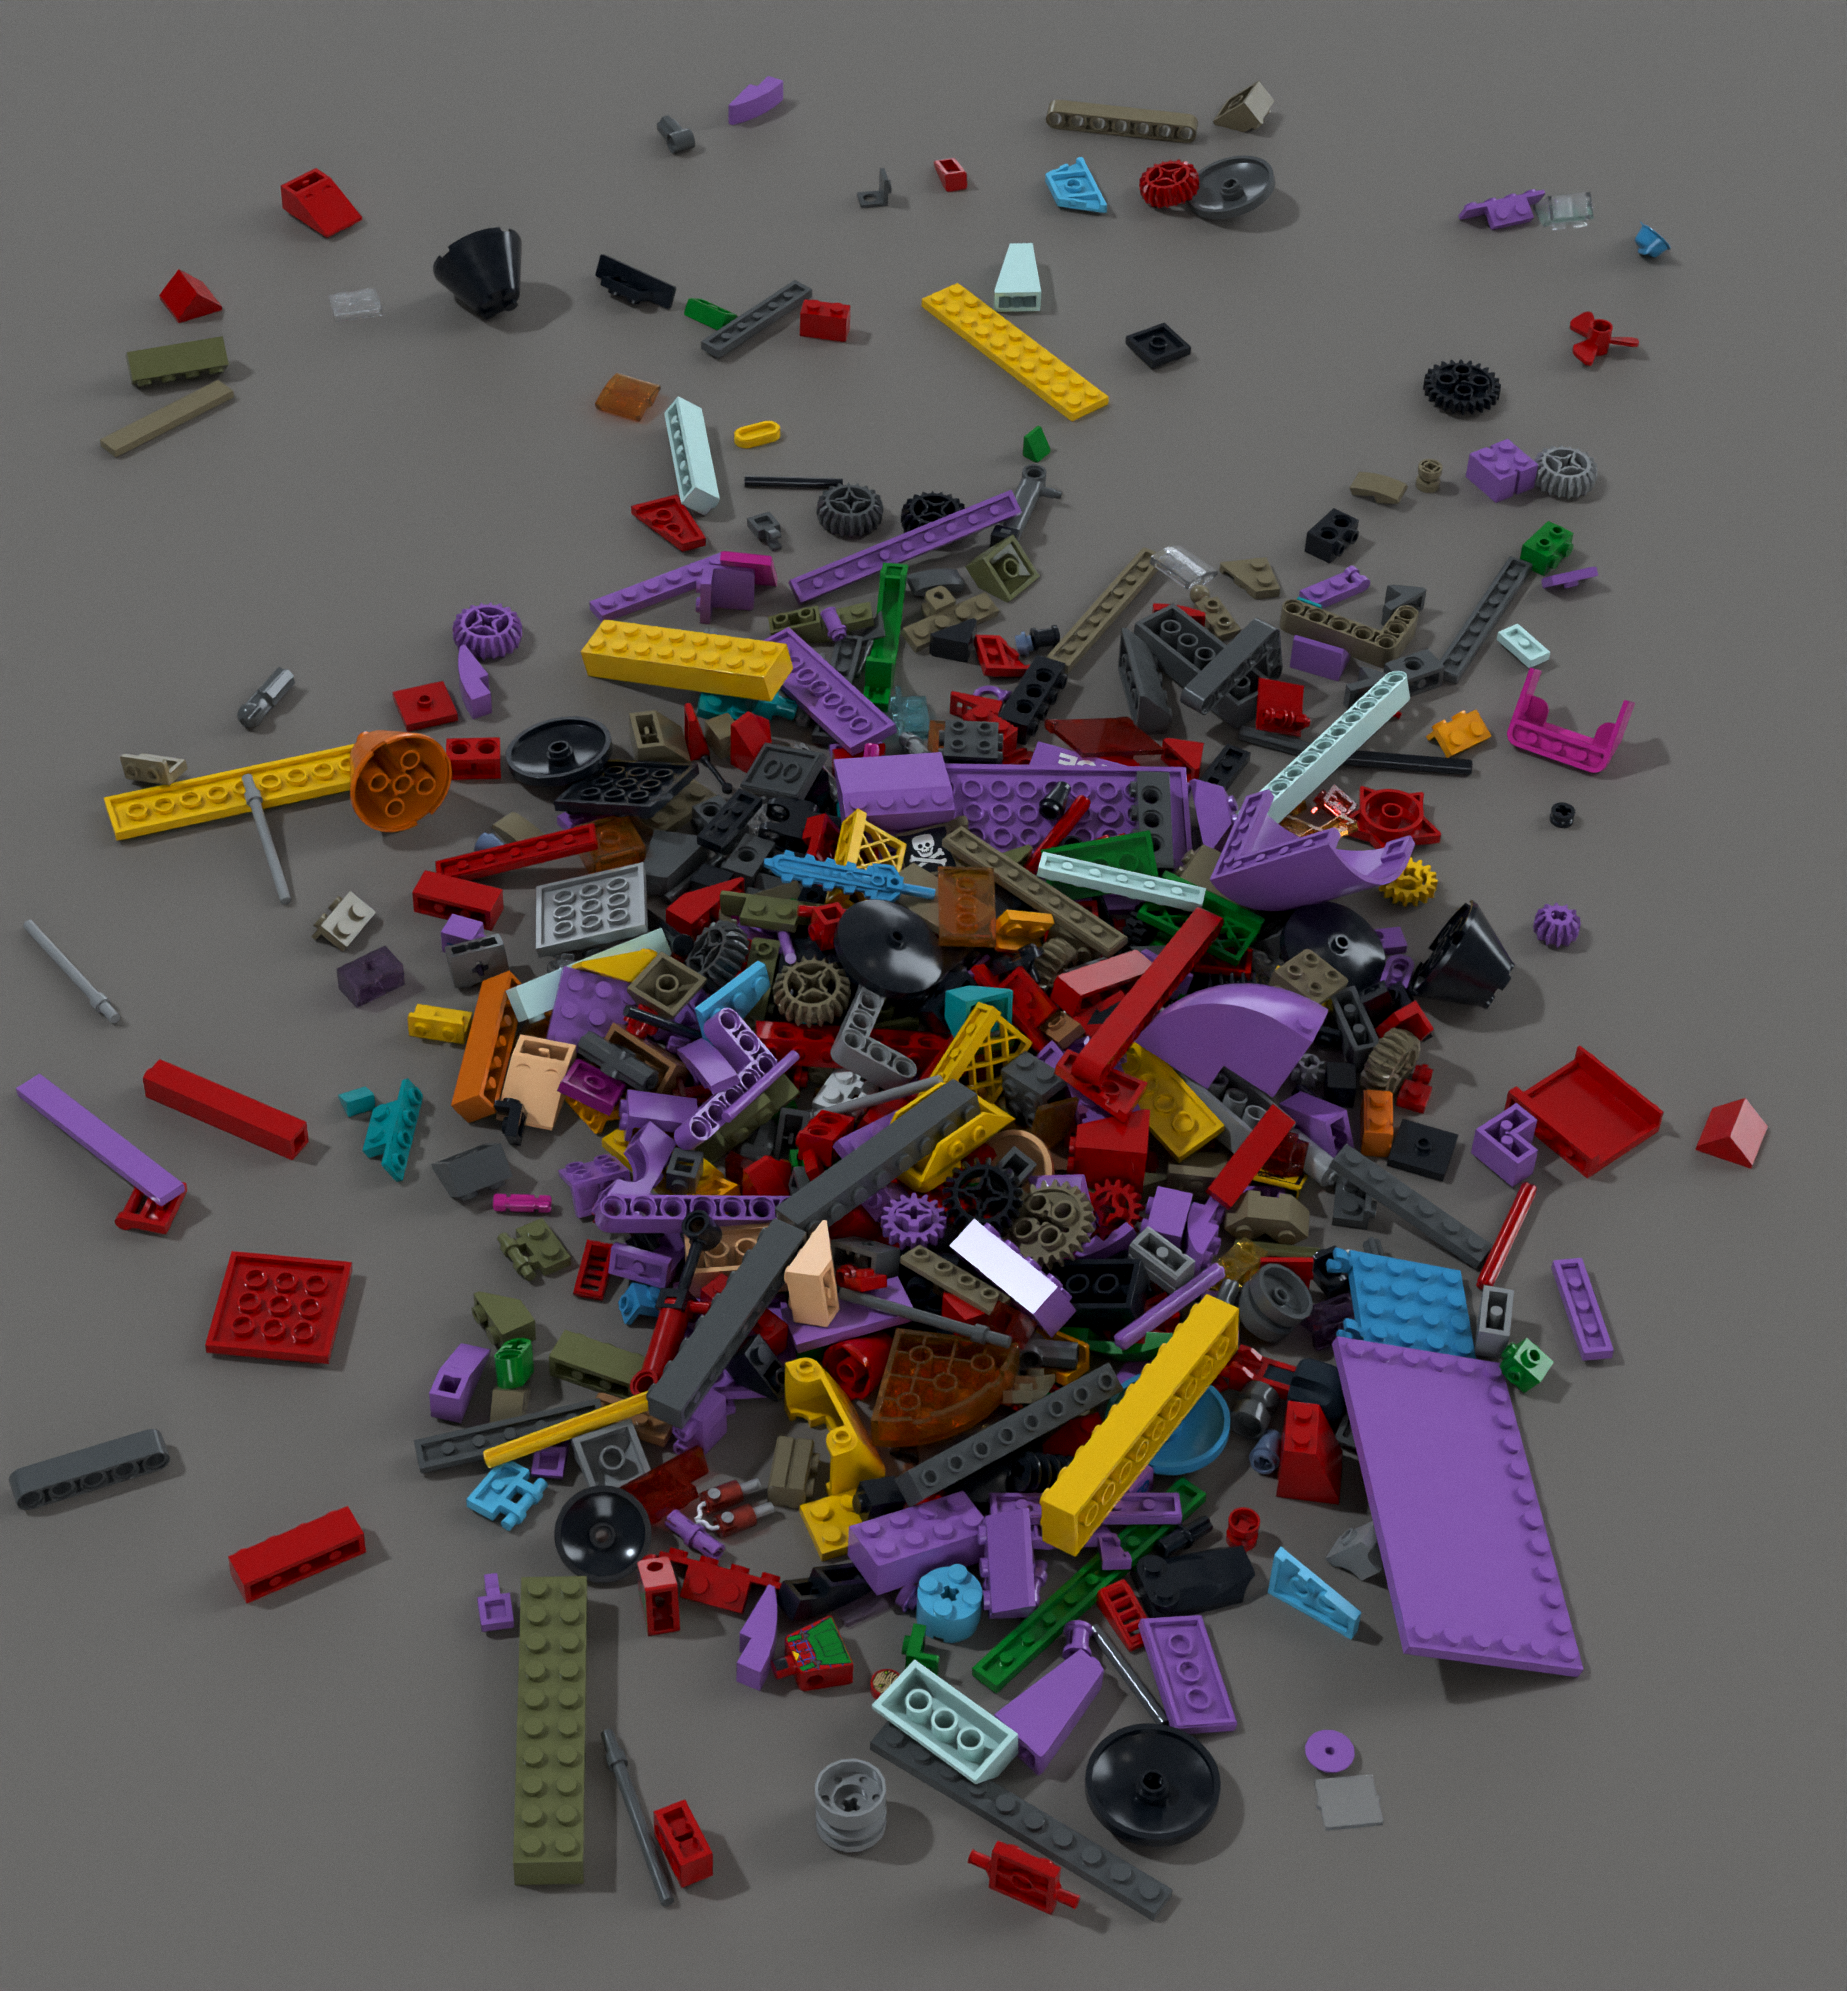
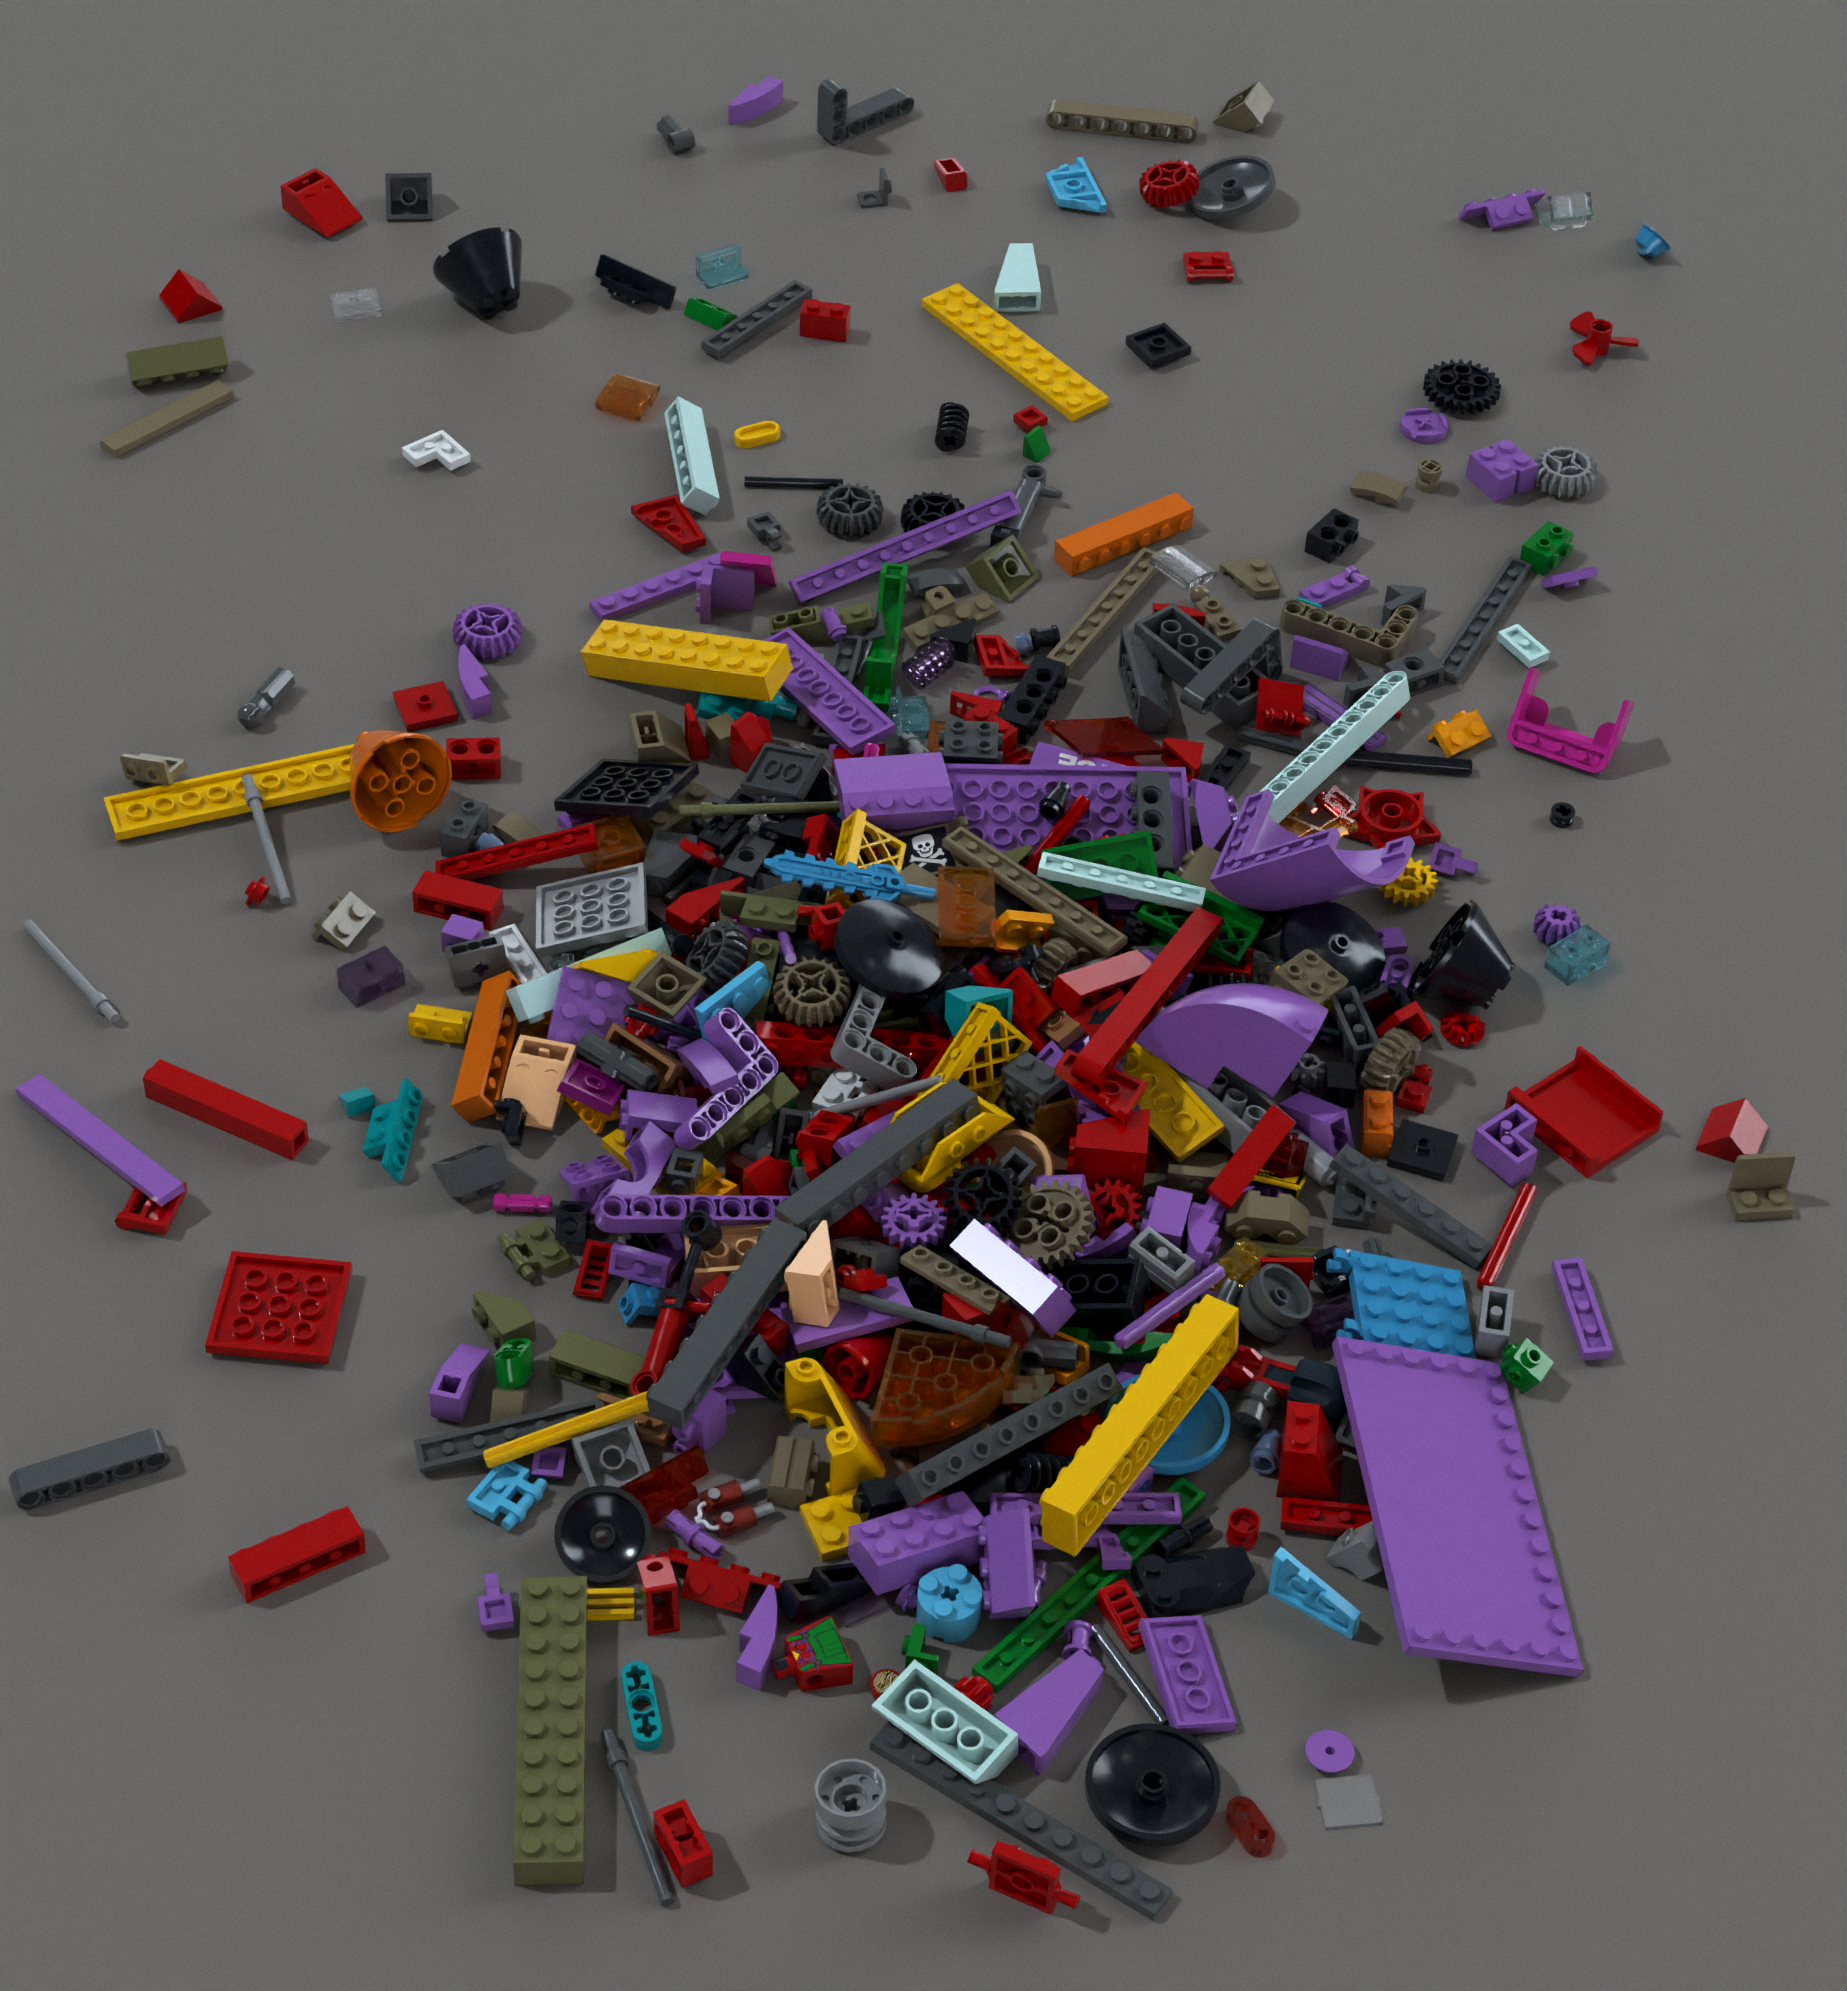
black dish [506,716,613,787] -> none
black hinge [700,754,732,794] -> none
medium lavender bar [721,1050,800,1123] -> none
none -> red plate [245,876,270,905]
none -> dark grey slope [385,173,433,220]
none -> white plate [402,430,471,471]
none -> dark grey brick [440,797,489,858]
none -> white tile [489,924,547,984]
none -> black brick [555,1200,591,1243]
none -> yellow tile [587,1588,635,1620]
none -> teal beam [621,1661,662,1751]
none -> olive bar [679,801,840,819]
none -> red plate [679,838,724,868]
none -> clear light blue panel [696,244,749,289]
none -> dark grey beam [817,78,914,145]
none -> clear purple piece [901,637,955,689]
none -> black piece [935,402,969,452]
none -> red gear [954,1676,993,1711]
none -> red plate [1013,405,1048,433]
none -> orange brick [1054,492,1194,576]
none -> red plate [1182,251,1234,281]
none -> clear red beam [1226,1796,1275,1858]
none -> red plate [1280,1496,1373,1536]
none -> medium lavender tile [1303,683,1388,751]
none -> medium lavender tile [1399,408,1448,444]
none -> medium lavender plate [1429,842,1479,876]
none -> red gear [1440,1009,1485,1046]
none -> clear light blue brick [1544,924,1611,986]
none -> dark tan bracket [1727,1152,1796,1221]

